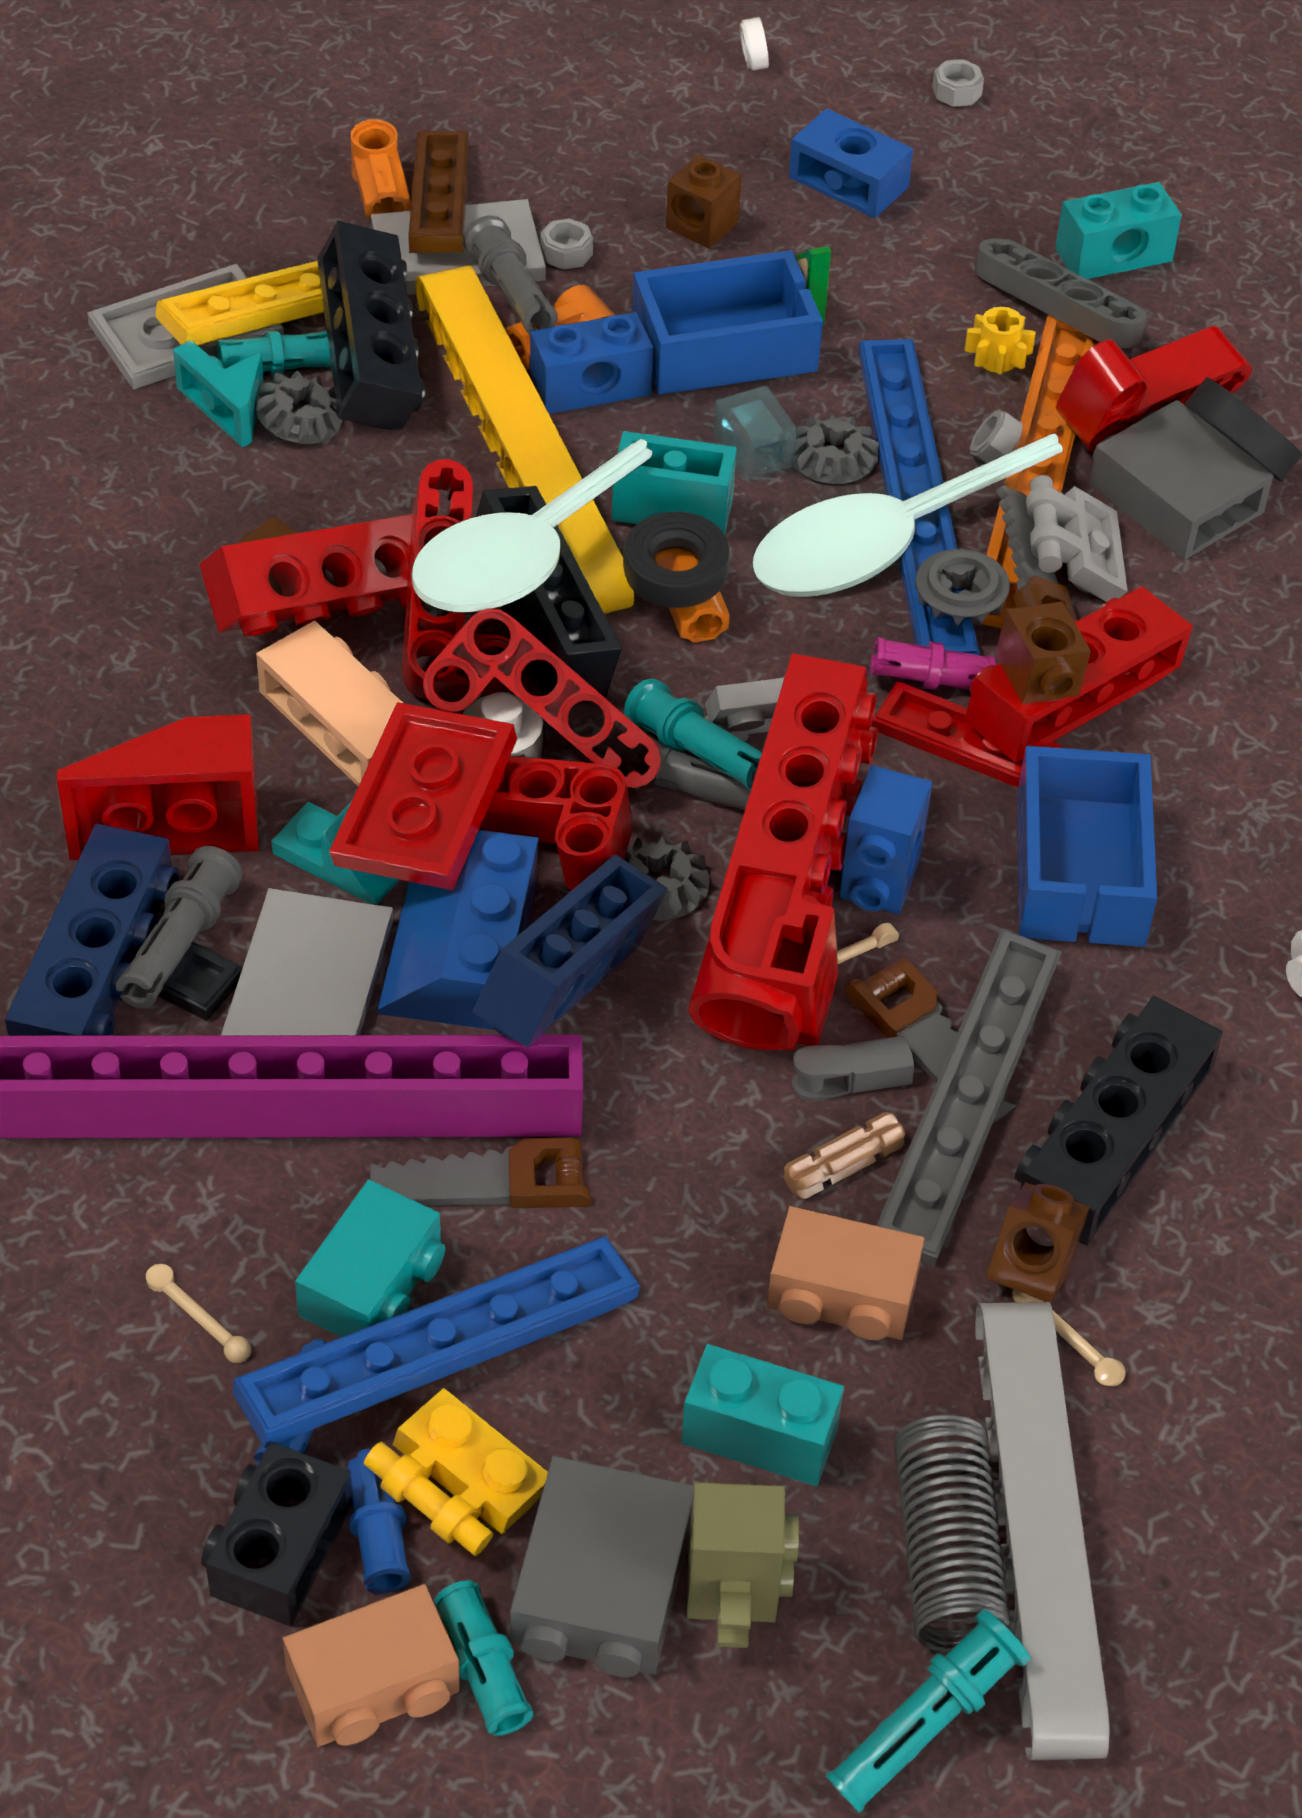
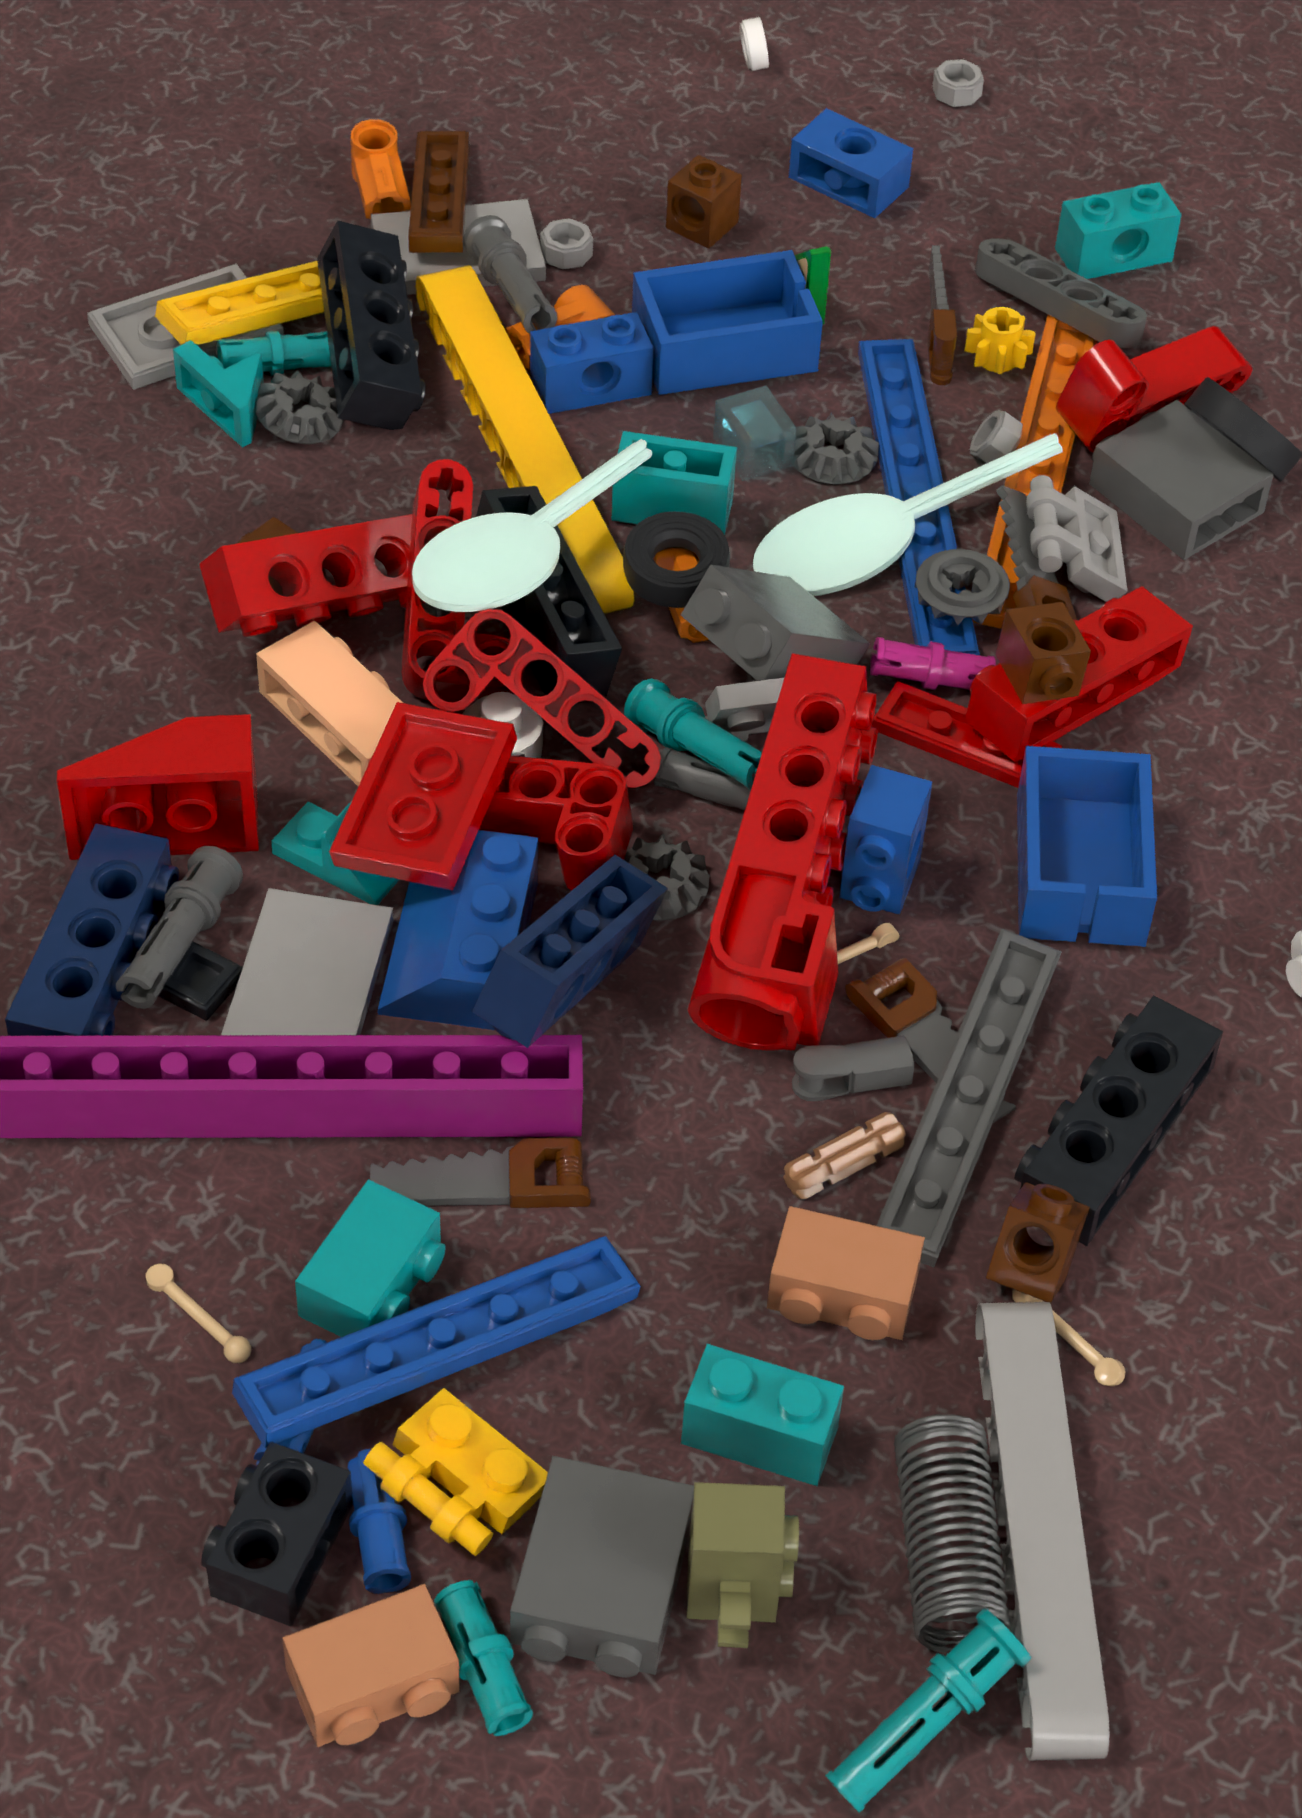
none -> dark grey brick [681,565,870,681]
none -> reddish brown piece [927,245,957,385]

